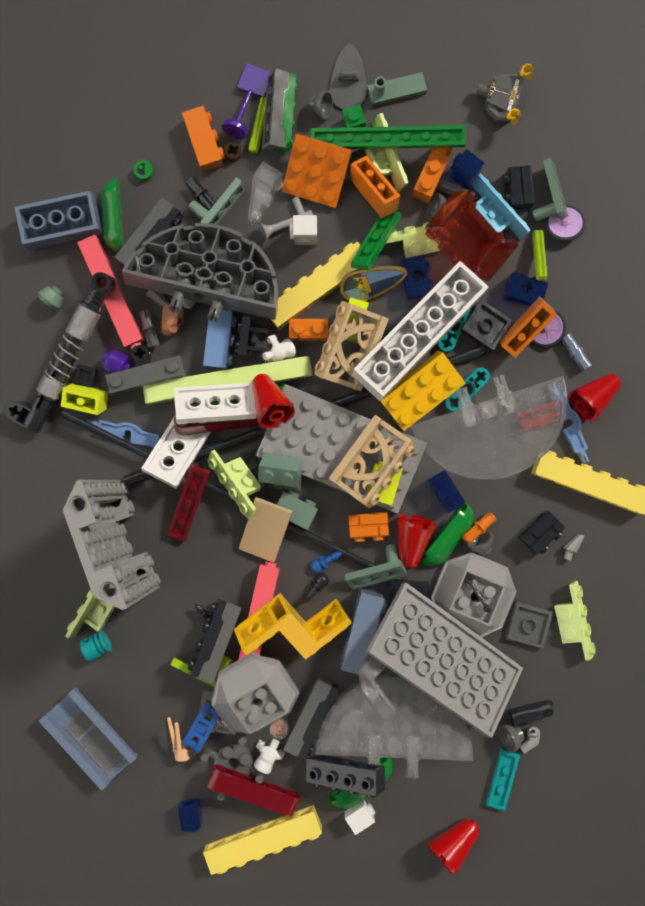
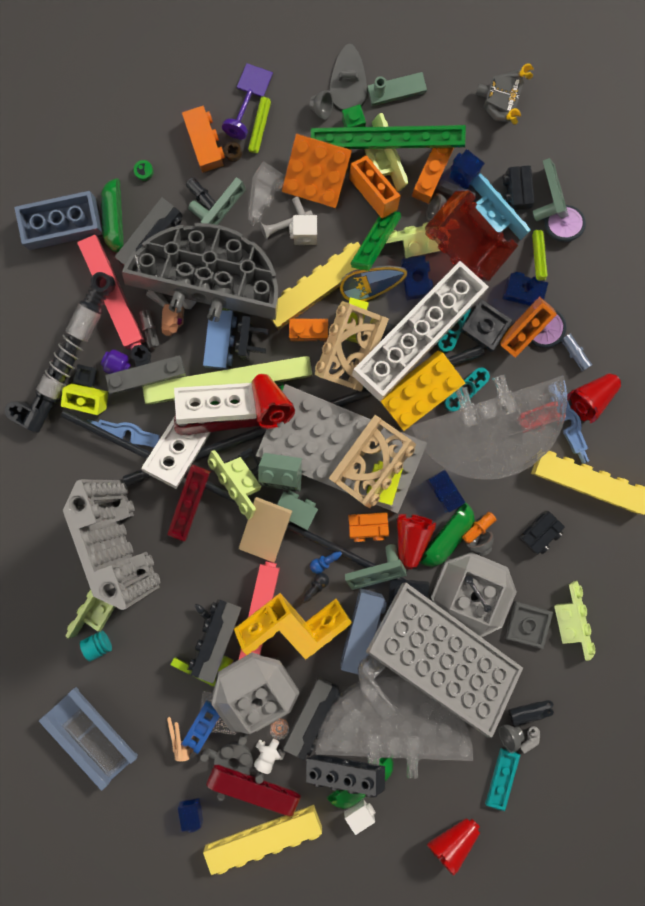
sand green cone [38,286,64,310] -> none
dark grey piece [262,68,297,155] -> none
white piece [262,335,296,362] -> none
light grey bar [563,534,585,561] -> none

